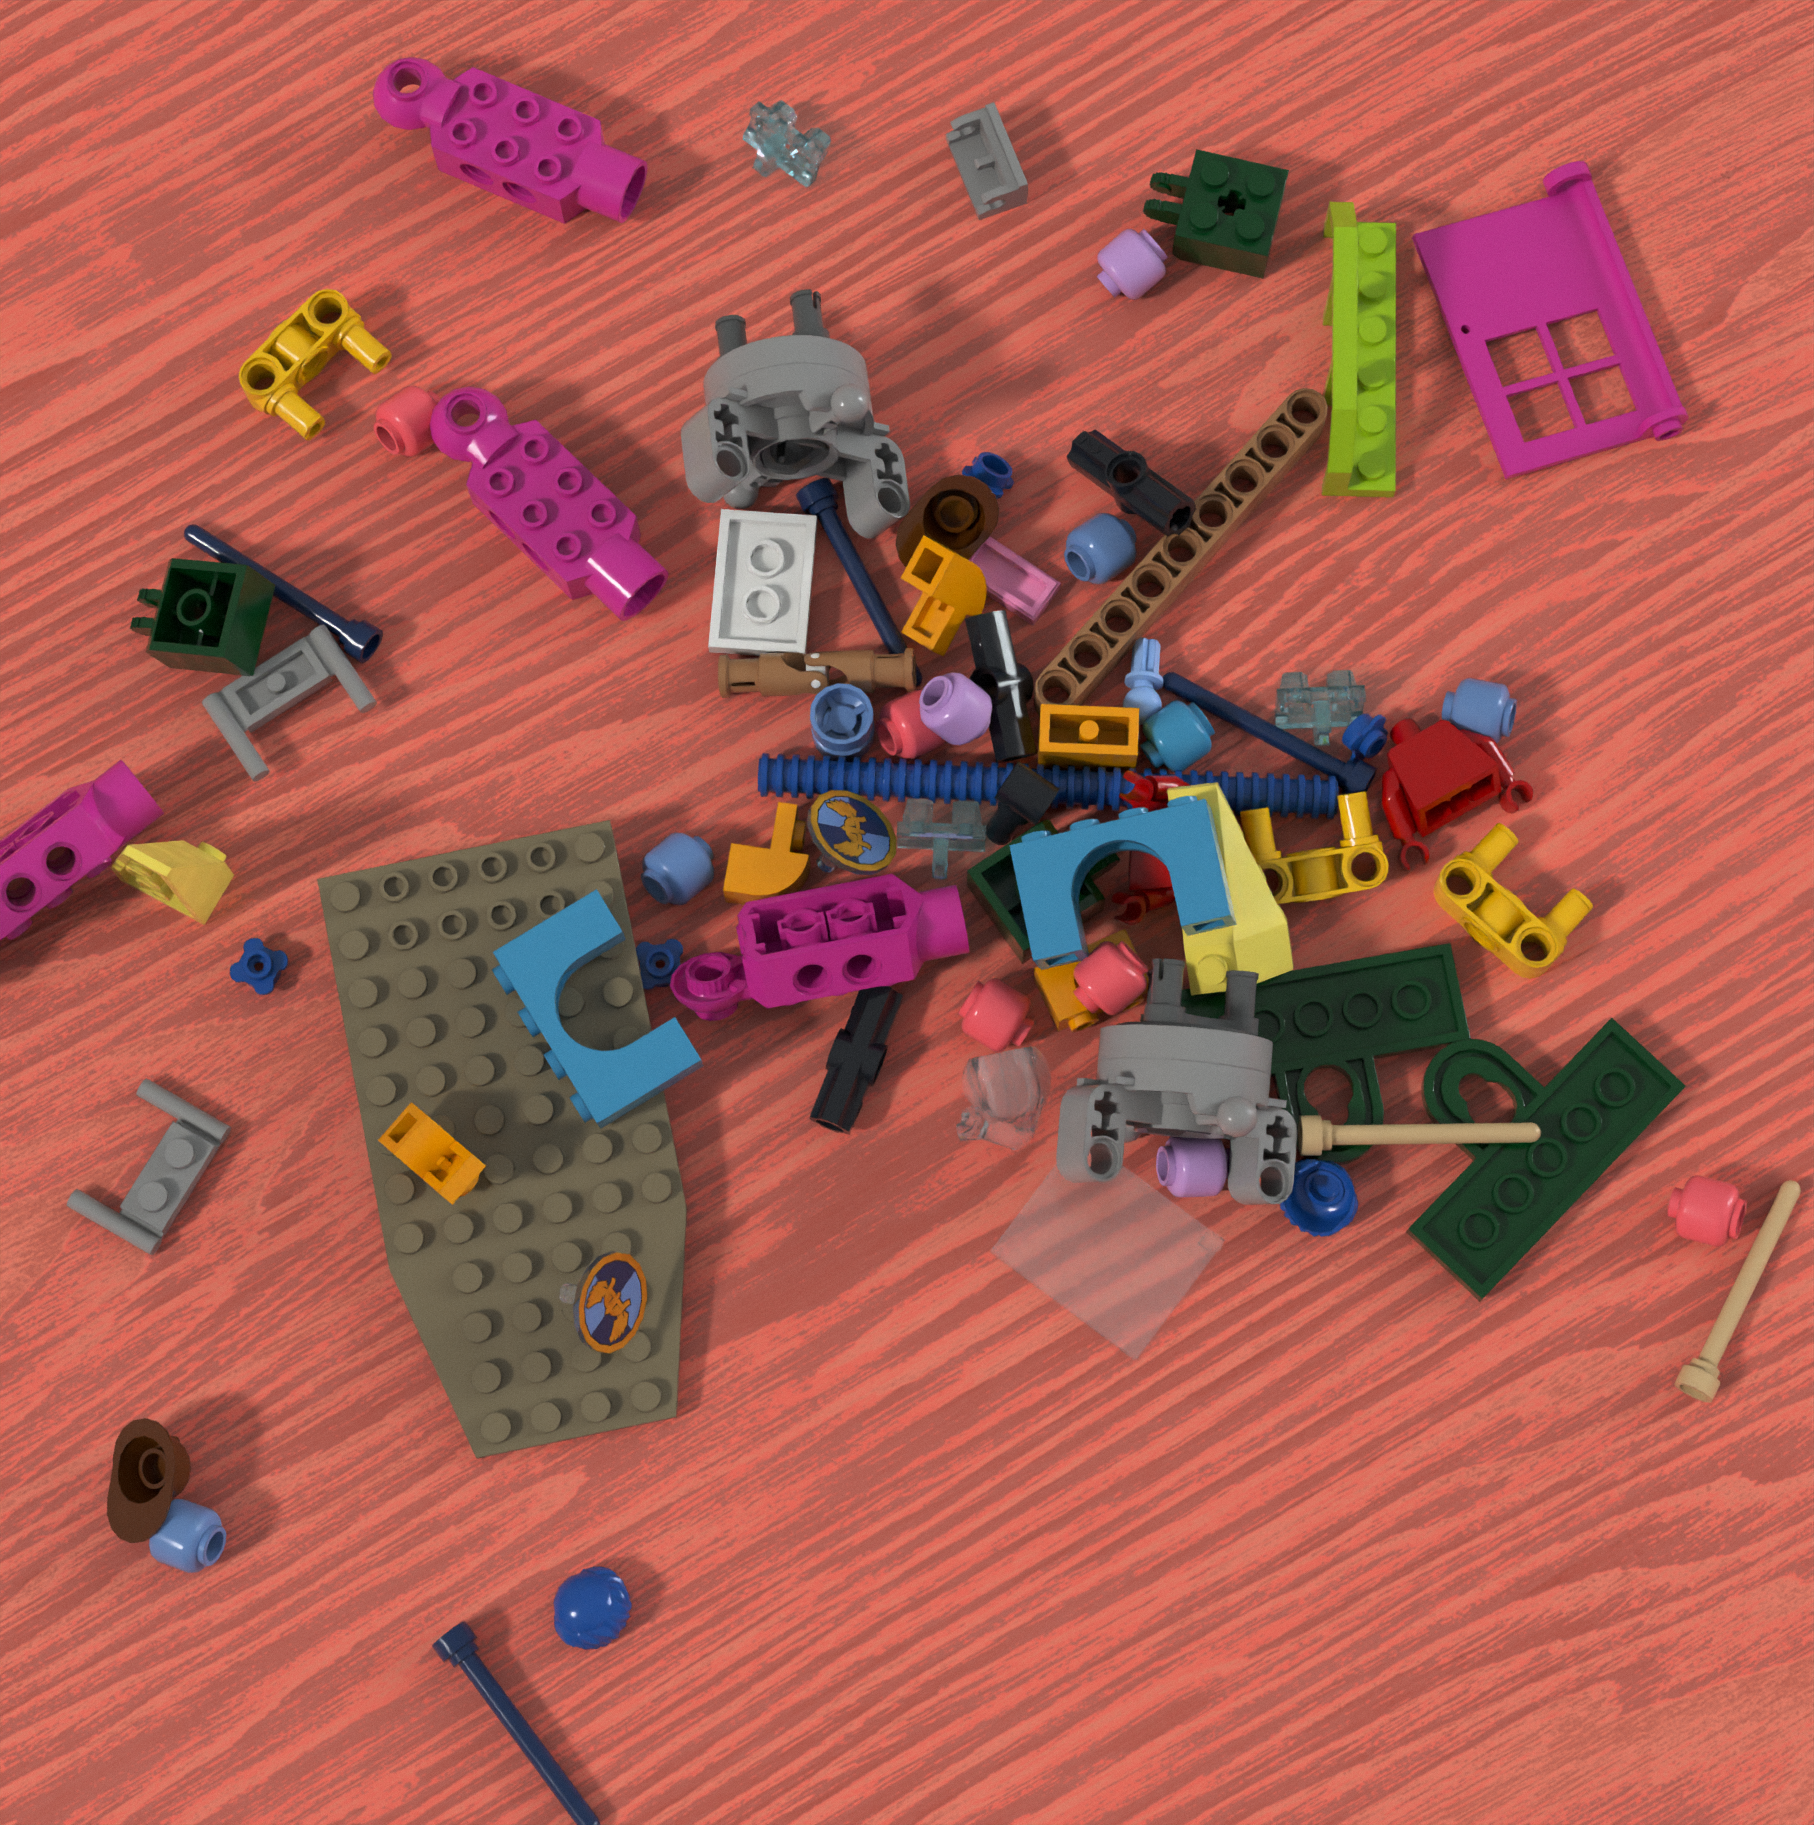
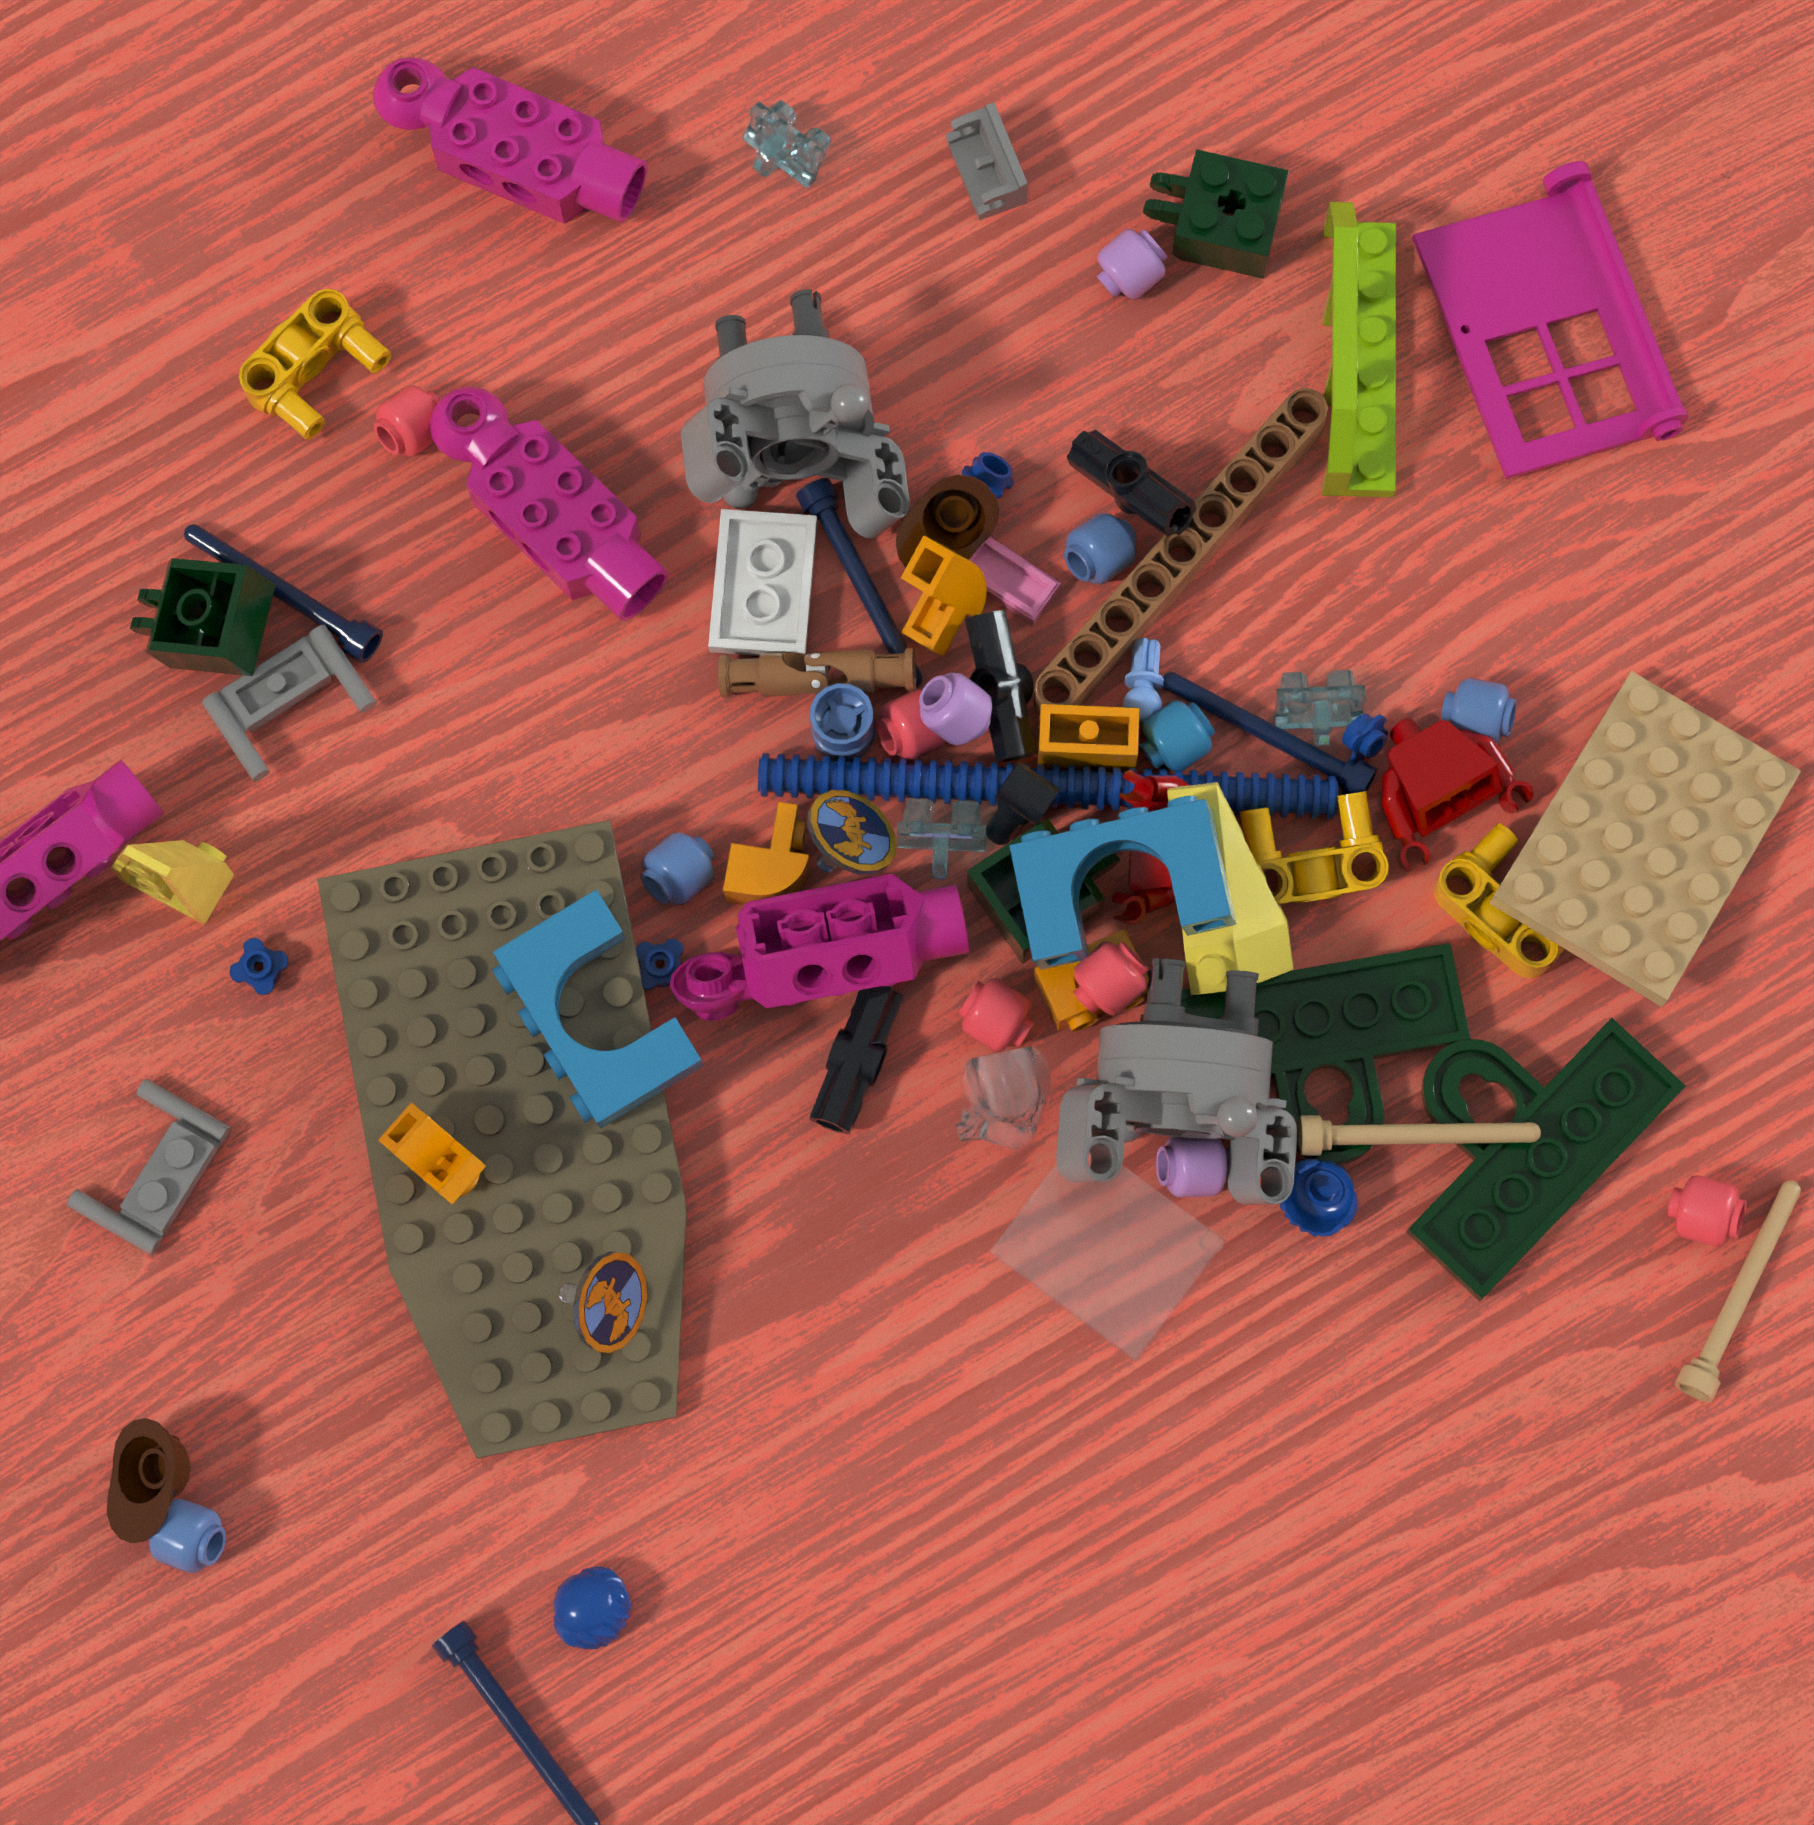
none -> tan plate [1489,671,1801,1007]

